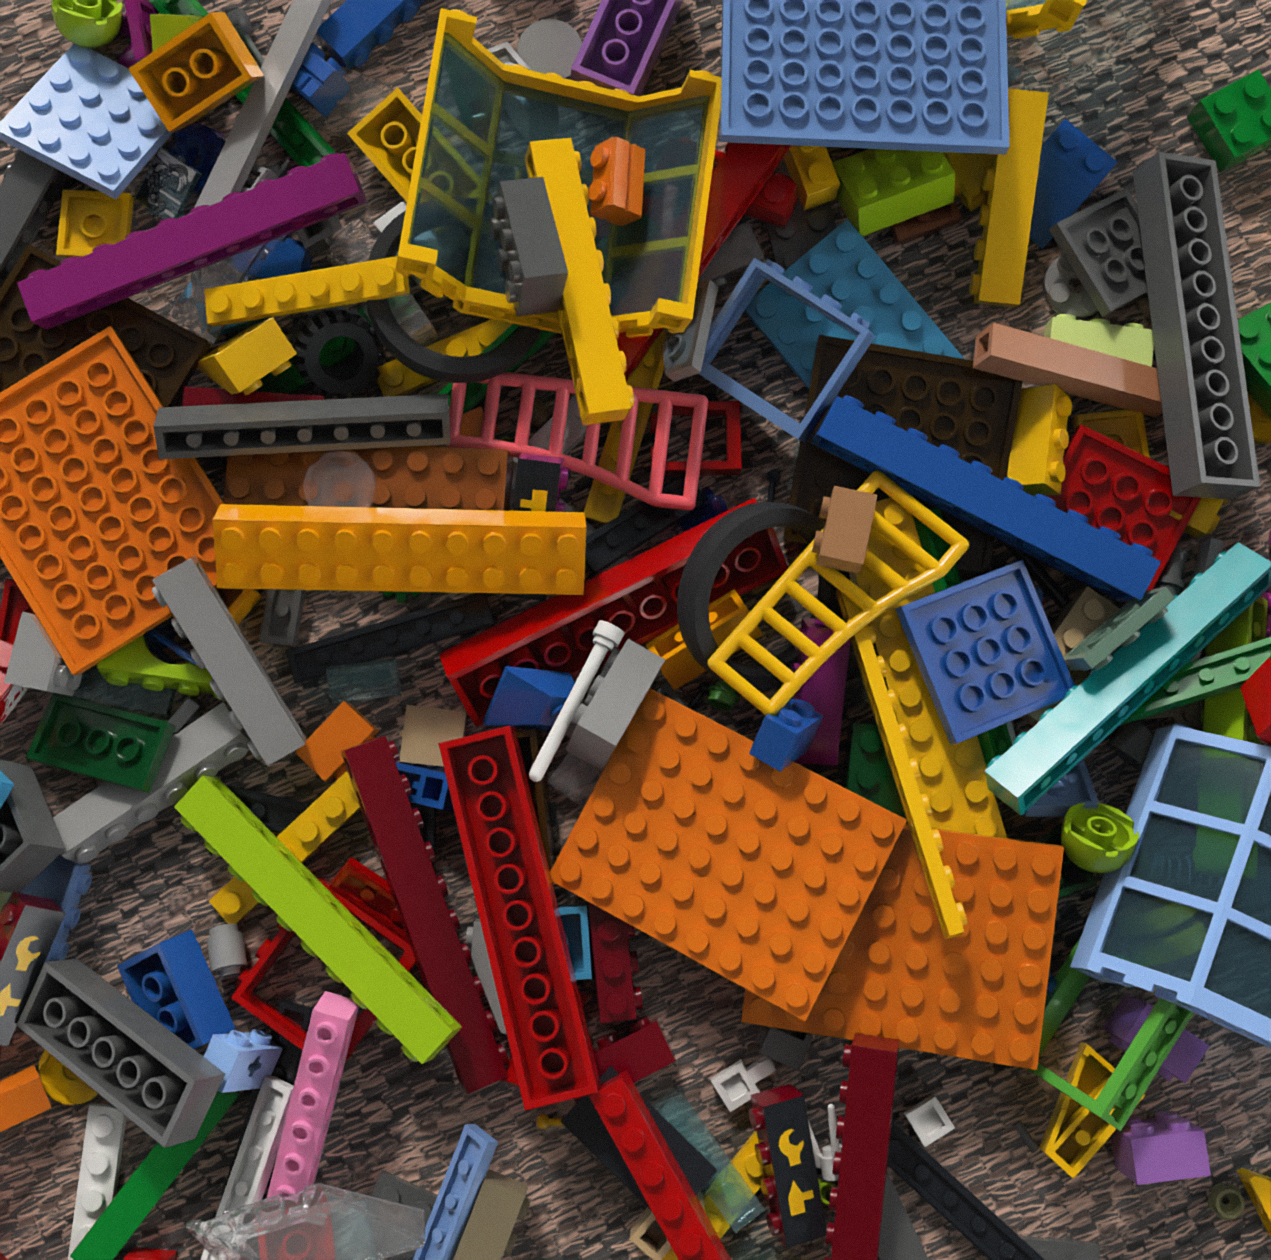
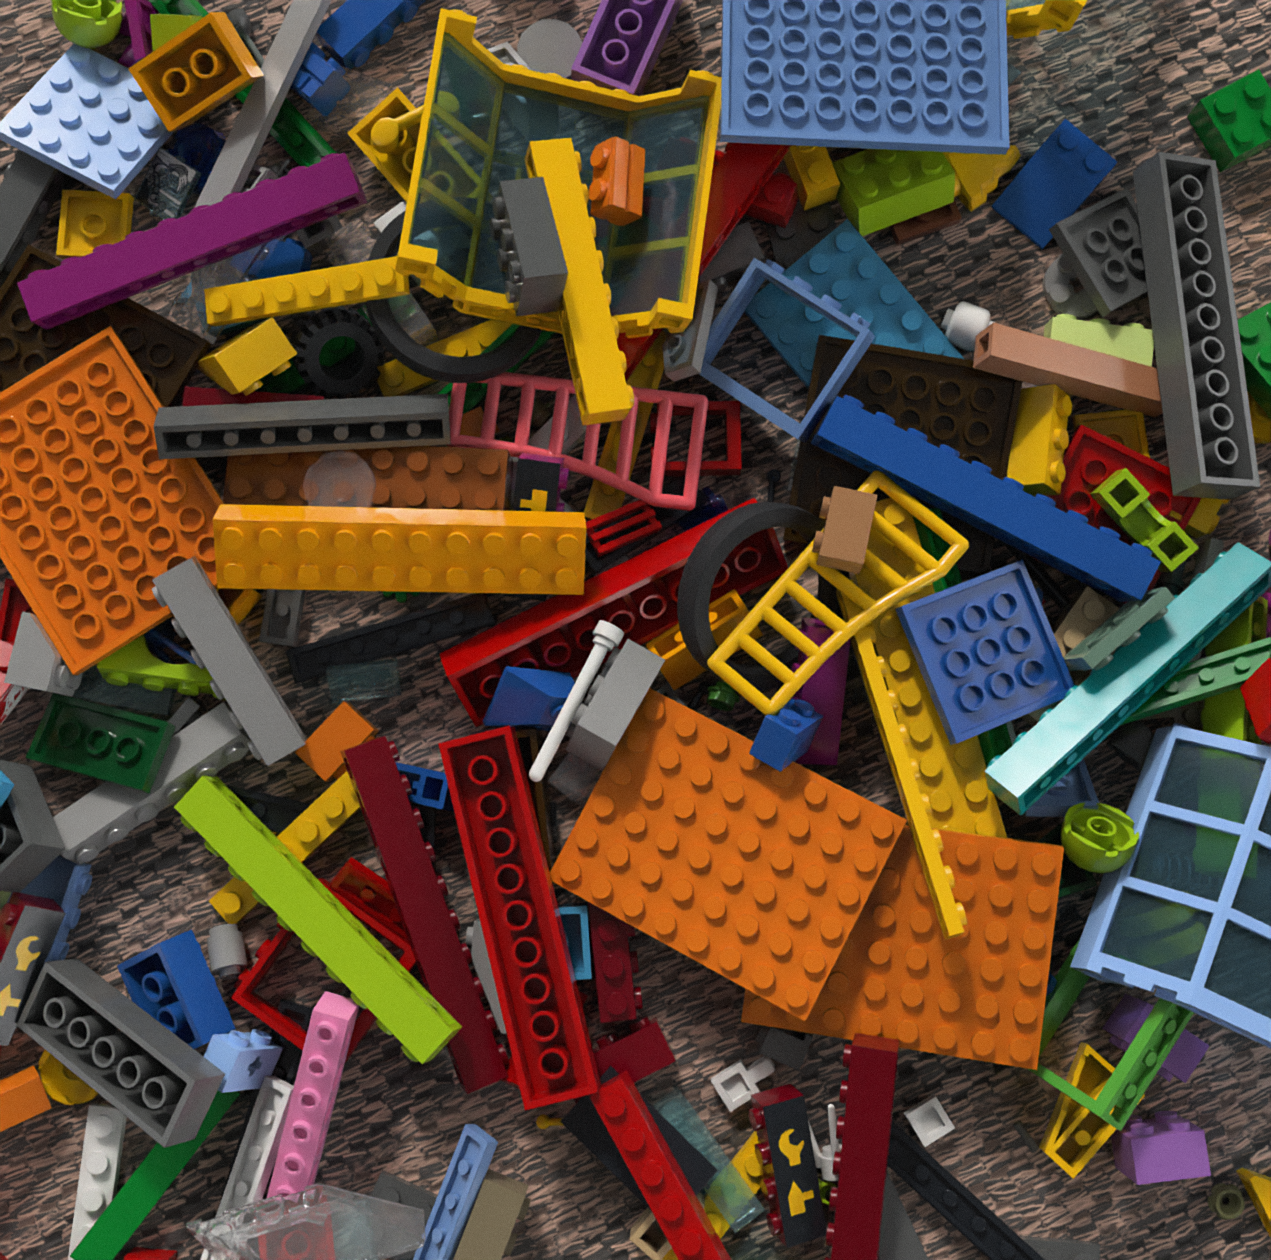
tan piece [399,705,467,767] -> none
dark green wedge [843,722,908,824] -> none
yellow brick [969,88,1049,308] -> none
none -> yellow bar [371,92,457,153]
none -> red tile [586,499,662,557]
none -> white head [940,301,994,352]
none -> lime arch [1090,468,1199,572]

